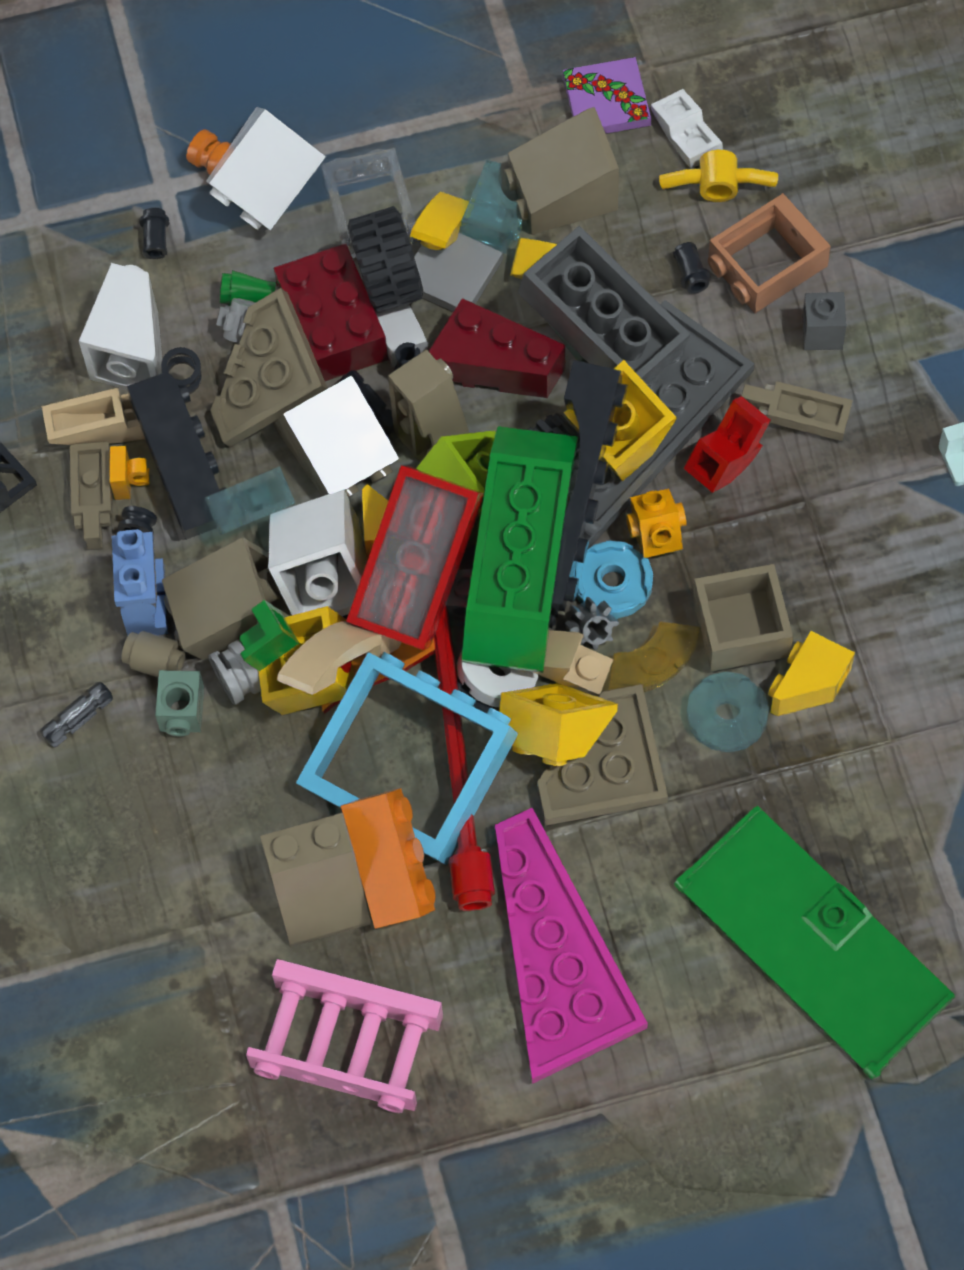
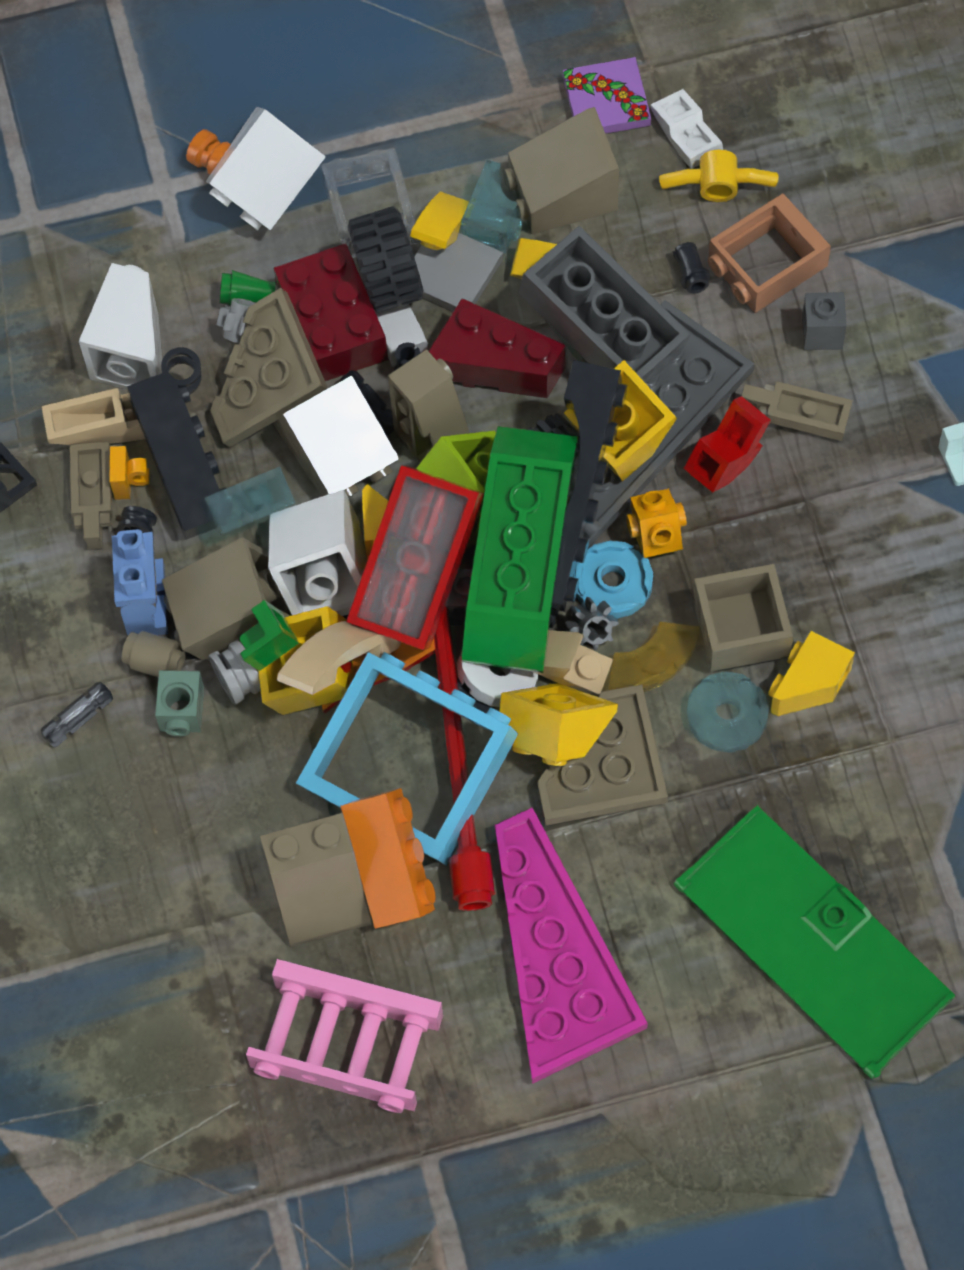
black pin [139,208,170,259] -> none

